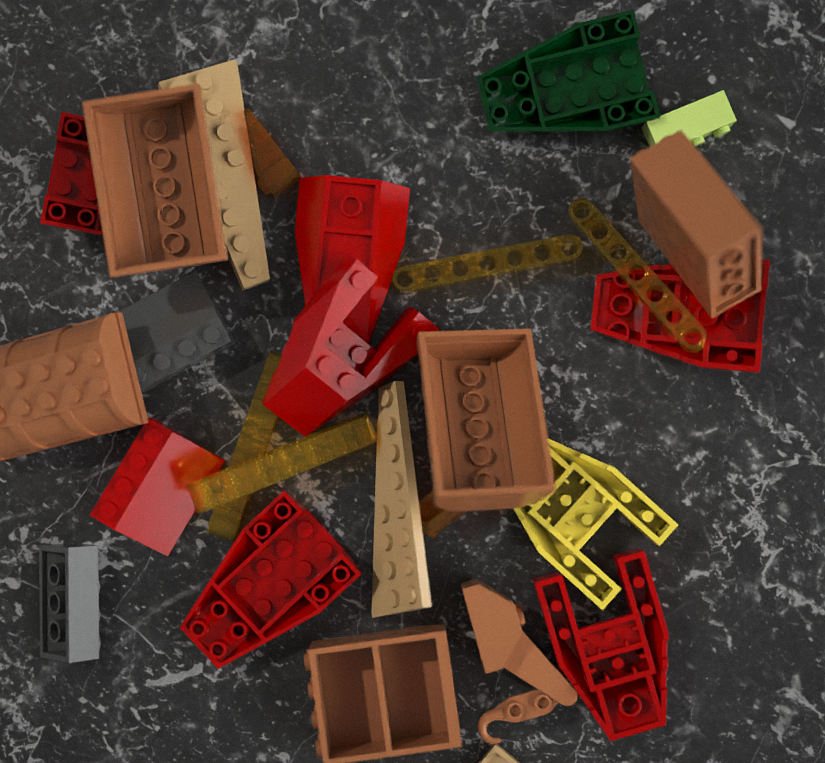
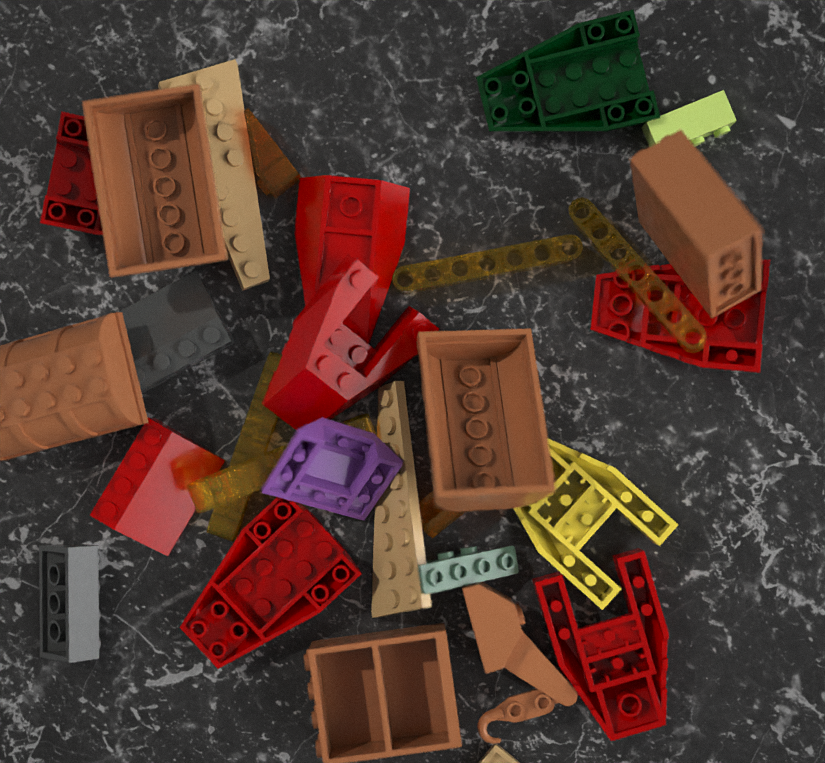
none -> medium lavender slope [262,418,403,521]
none -> sand green bracket [418,546,519,594]

